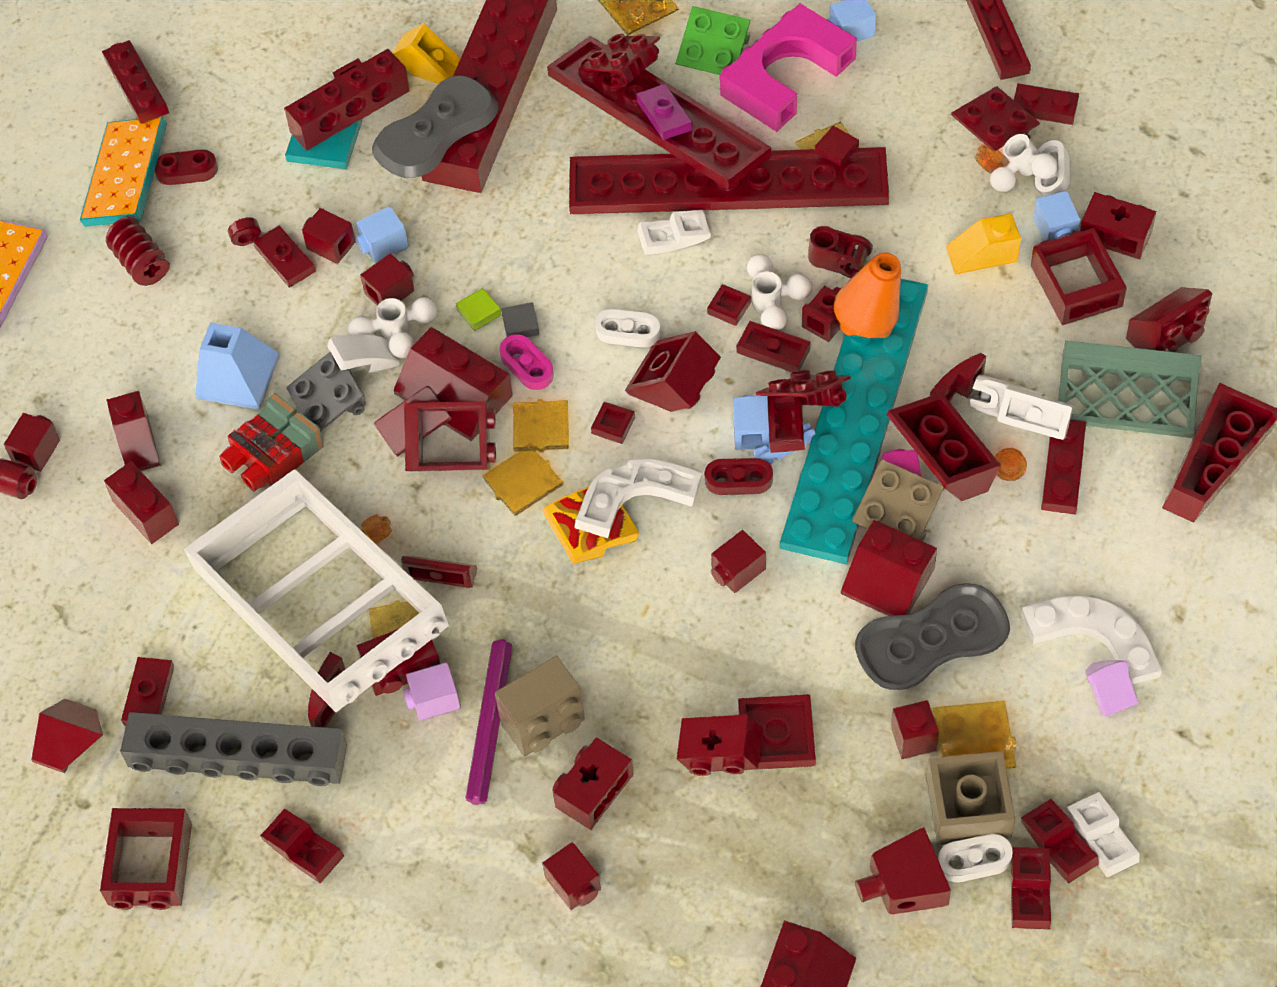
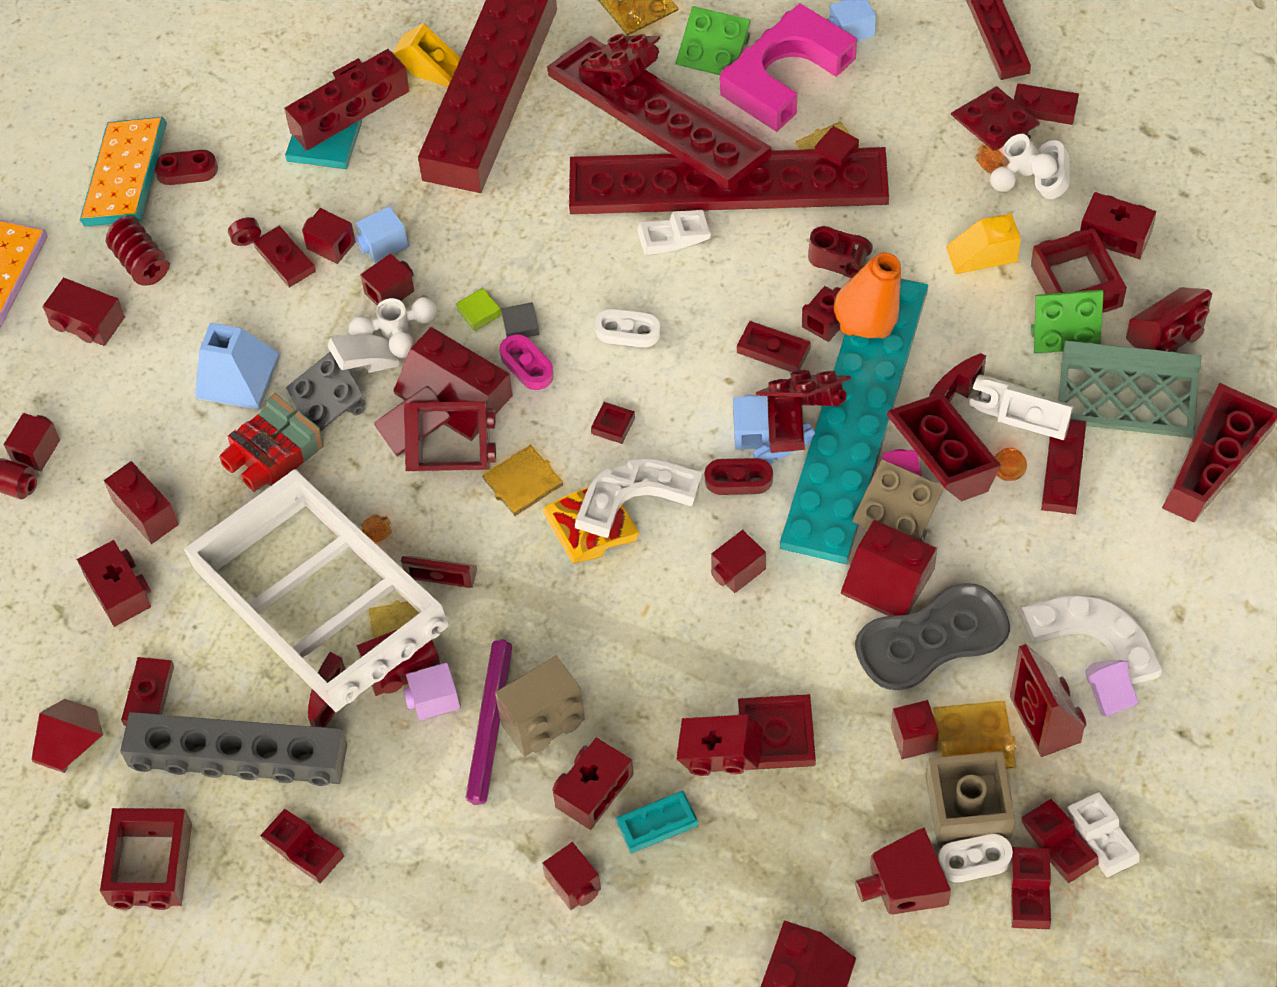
dark red plate [102,40,169,124] -> none
dark red slope [106,391,161,471] -> none
dark grey plate [372,76,498,178] -> none
clear yellow piece [513,399,569,453] -> none
dark red slope [625,331,721,412] -> none
magenta plate [637,84,692,140] -> none
dark red tile [707,284,751,326] -> none
white piece [747,254,812,331] -> none
light blue brick [1033,191,1081,241] -> none
none -> dark red brick [42,277,125,346]
none -> dark red brick [76,540,151,627]
none -> teal plate [615,790,698,854]
none -> dark red slope [1010,644,1086,757]
none -> bright green hinge [1031,290,1103,354]

